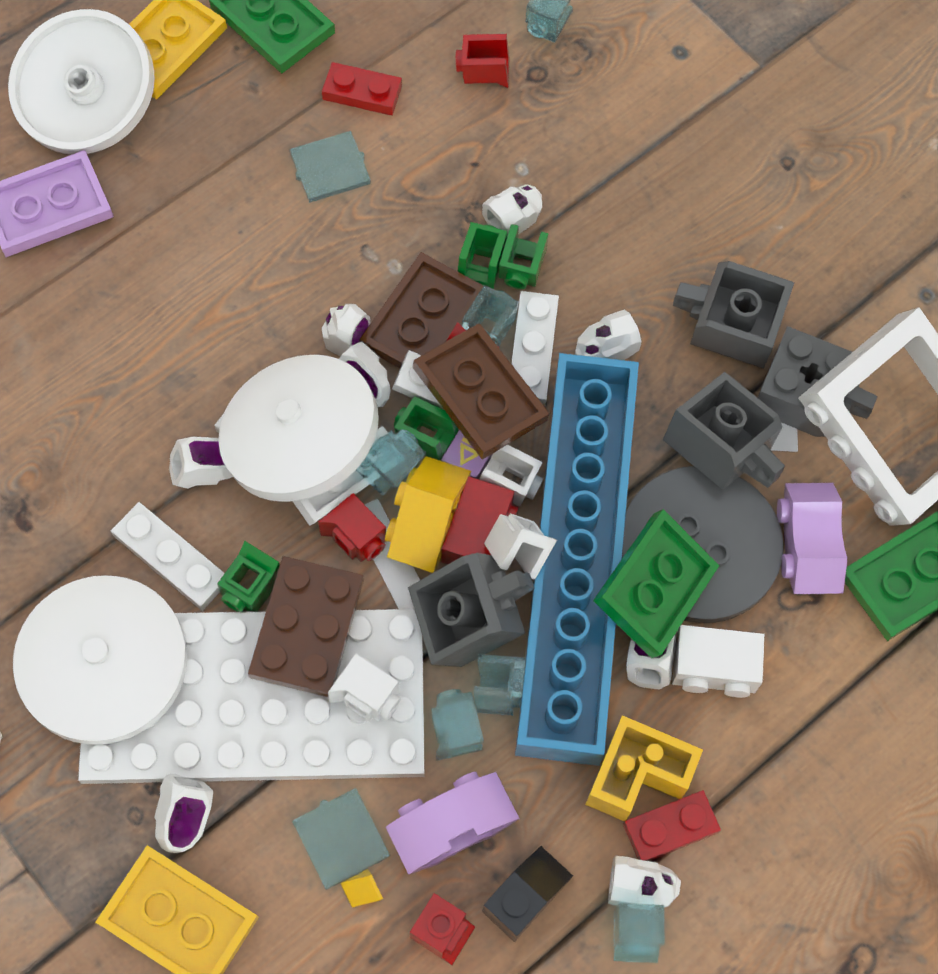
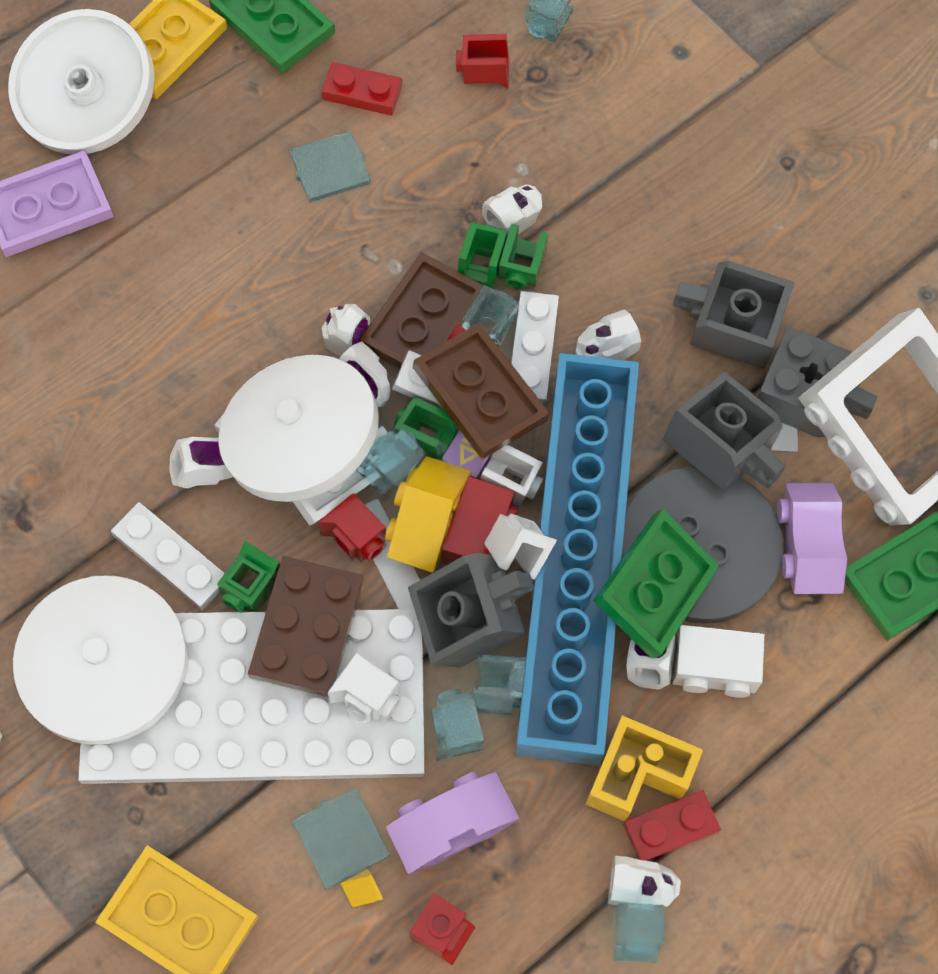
white rock [154,774,213,853] -> none
black slope [482,846,573,942] -> none

